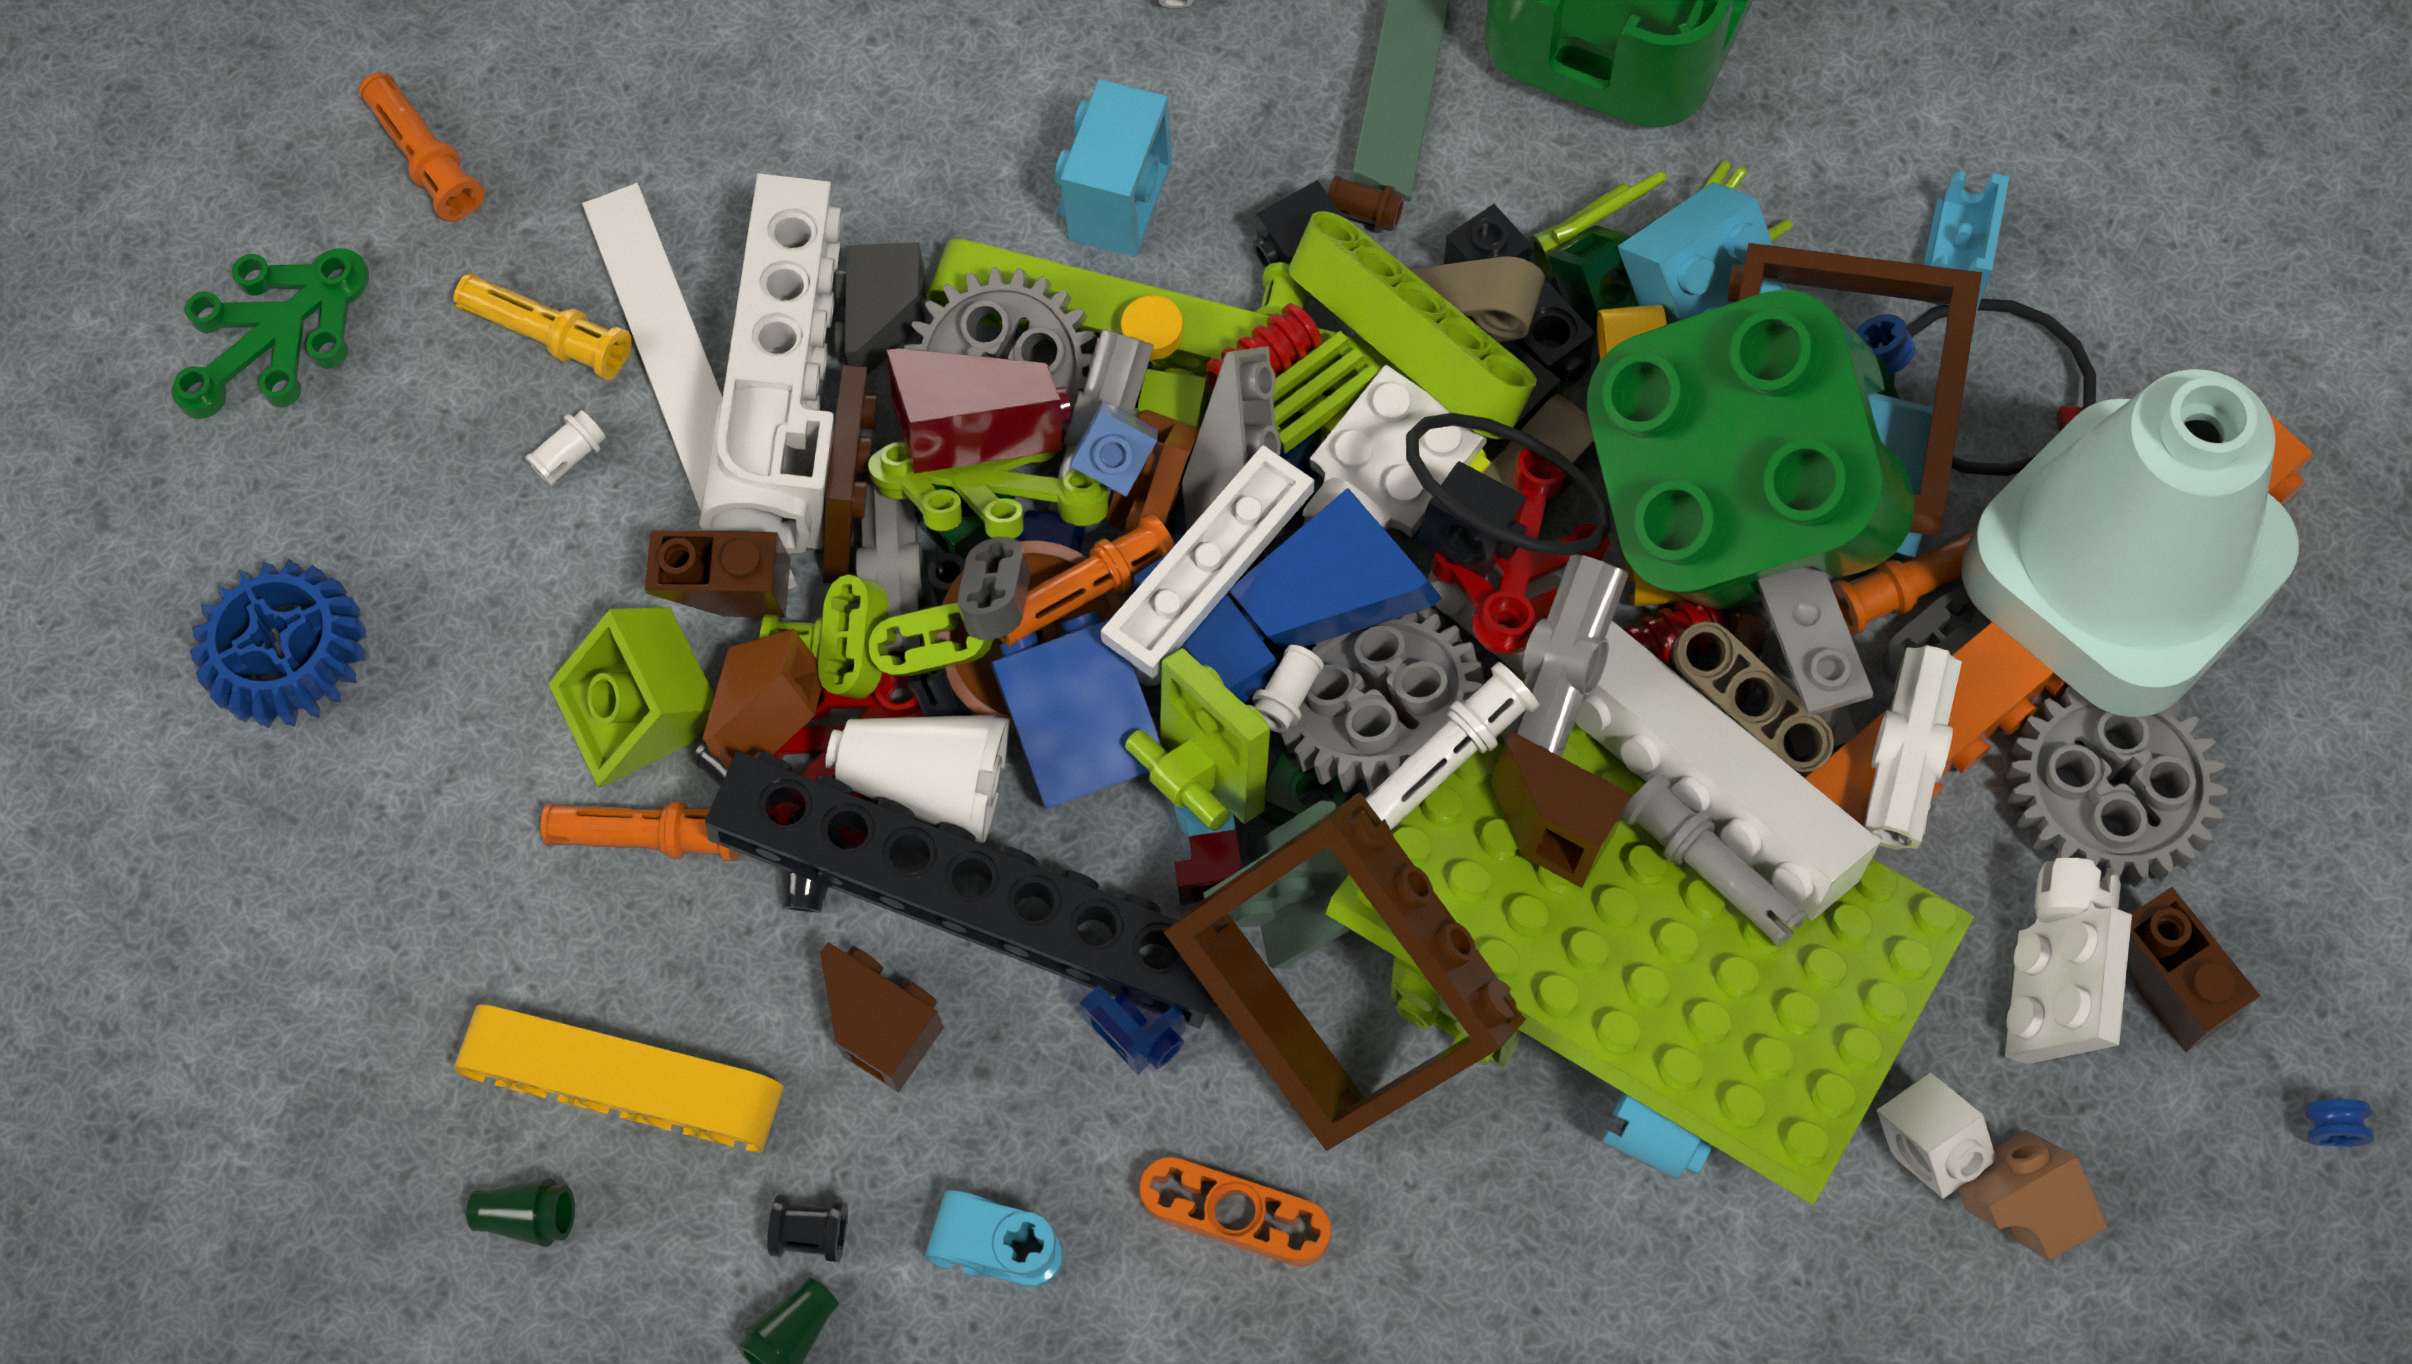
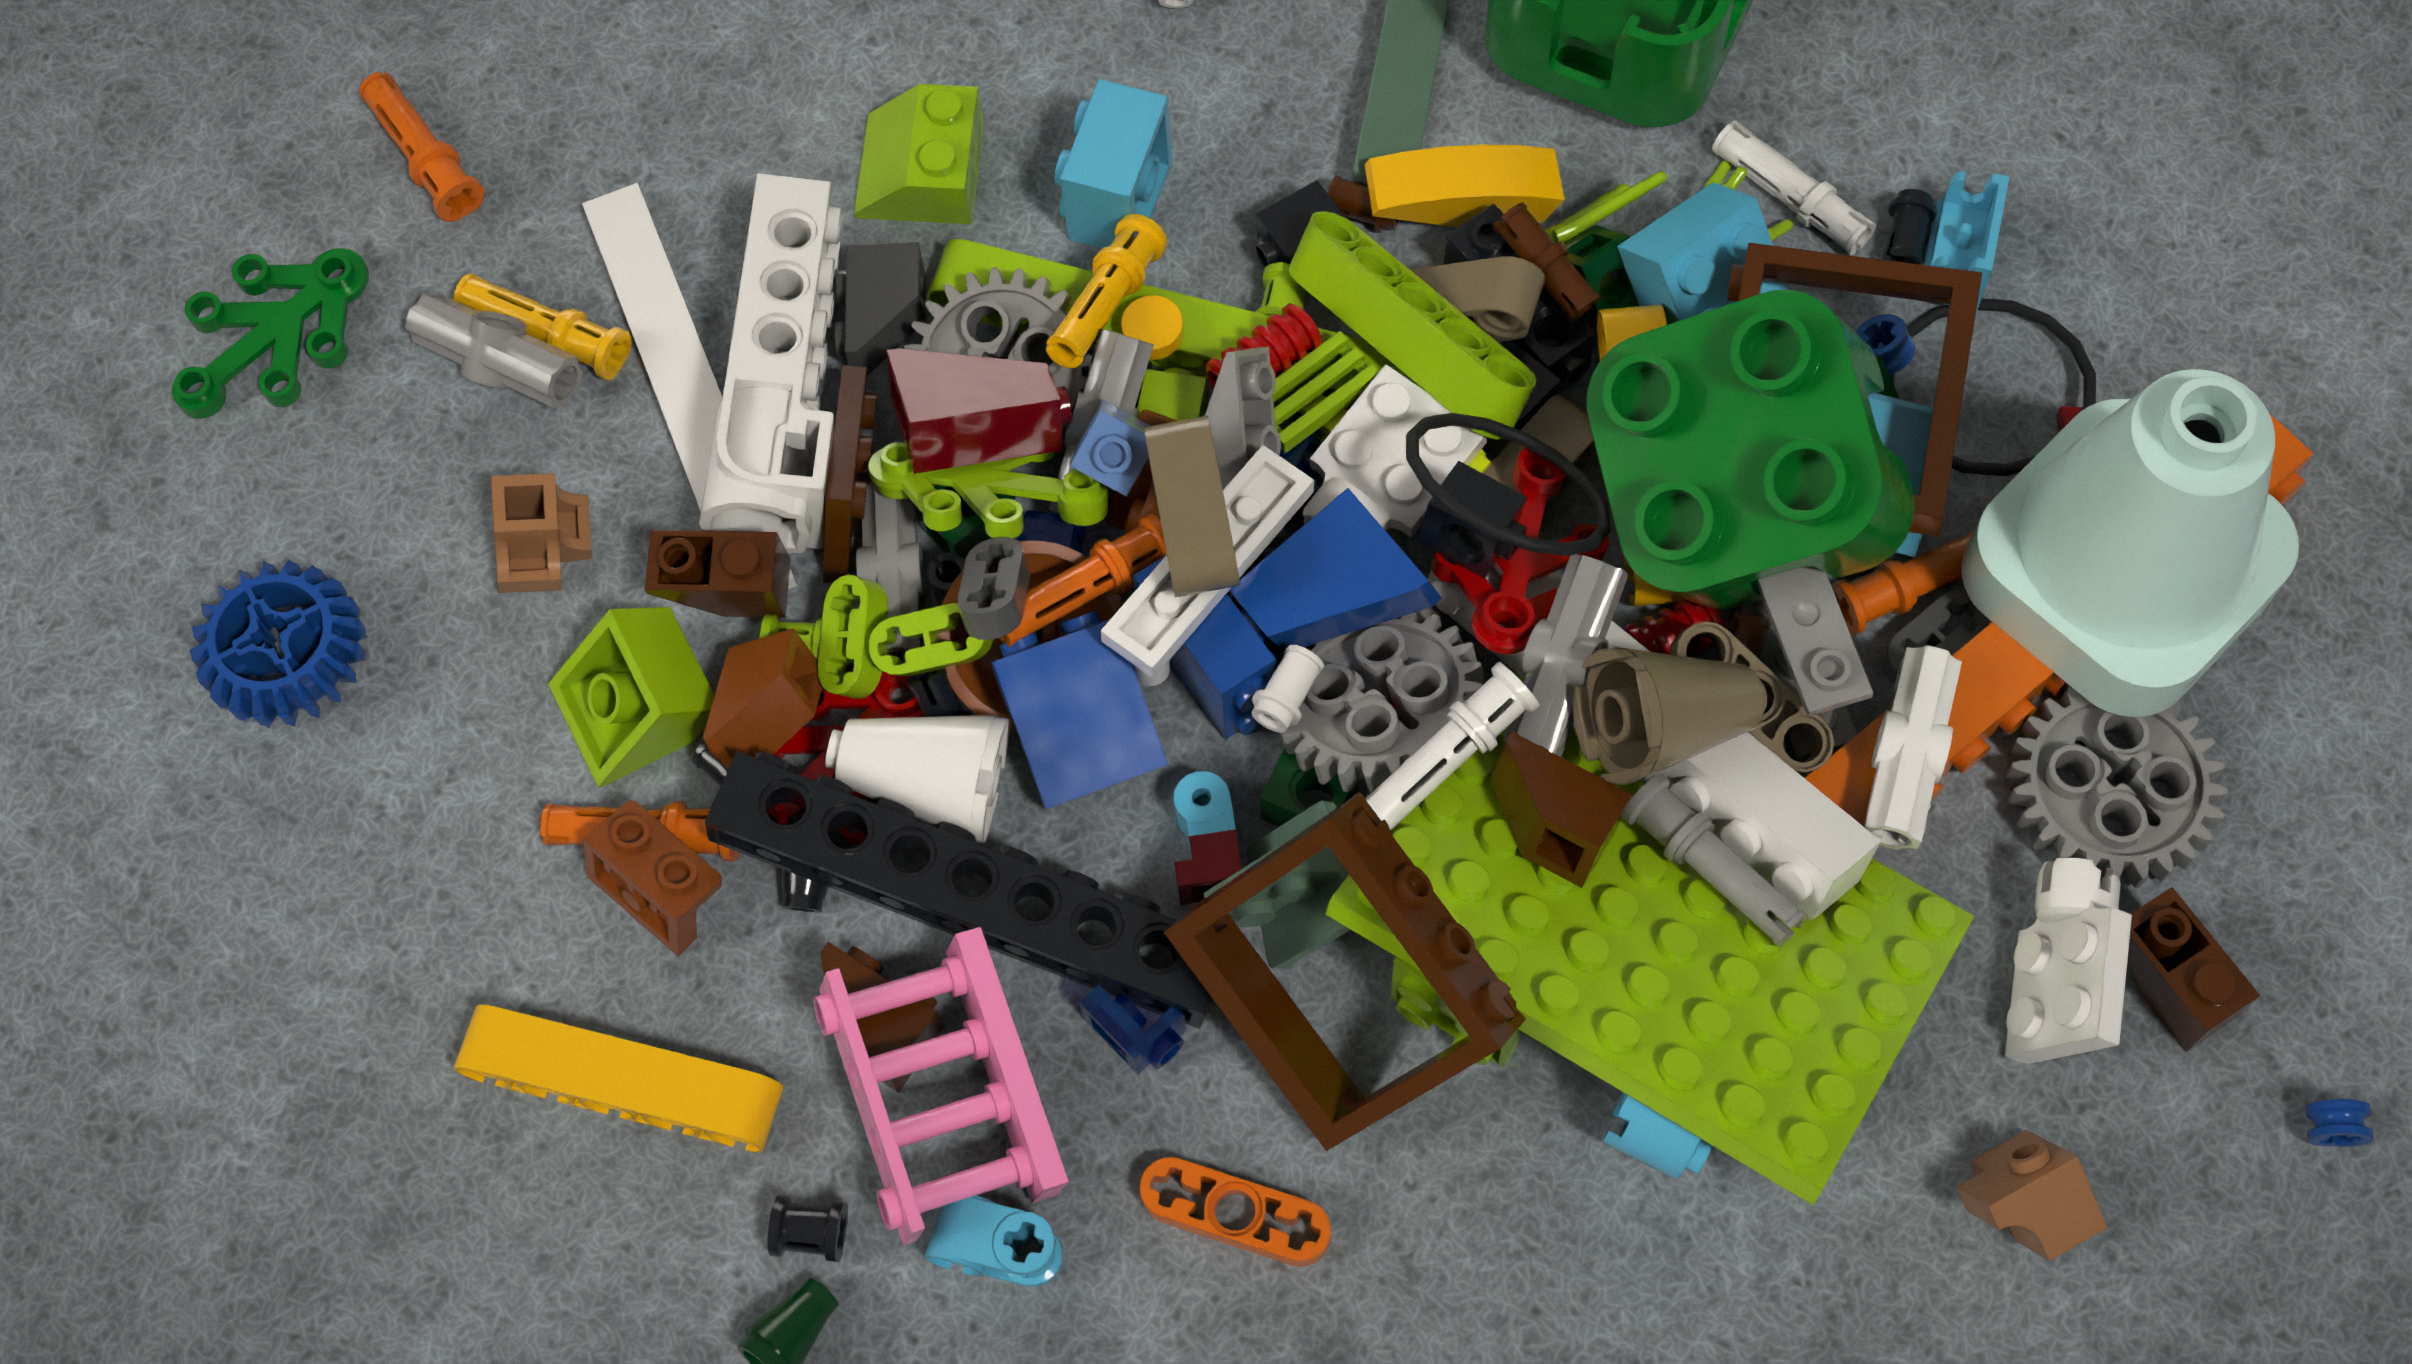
dark green cone [466,1178,575,1247] -> none
white pin [525,410,606,487] -> none
lime plate [1125,648,1270,831] -> none
white brick [1877,1072,1997,1199] -> none
none -> light grey piece [405,292,584,408]
none -> medium nougat brick [491,473,592,593]
none -> dark orange bracket [583,800,722,956]
none -> bright pink fence [813,927,1069,1246]
none -> lime slope [854,84,985,225]
none -> yellow pin [1046,213,1168,368]
none -> dark tan beam [1144,416,1240,598]
none -> yellow slope [1364,144,1565,228]
none -> reddish brown pin [1493,202,1601,323]
none -> dark tan cone [1573,647,1767,784]
none -> white pin [1712,120,1876,255]
none -> black pin [1882,189,1937,265]

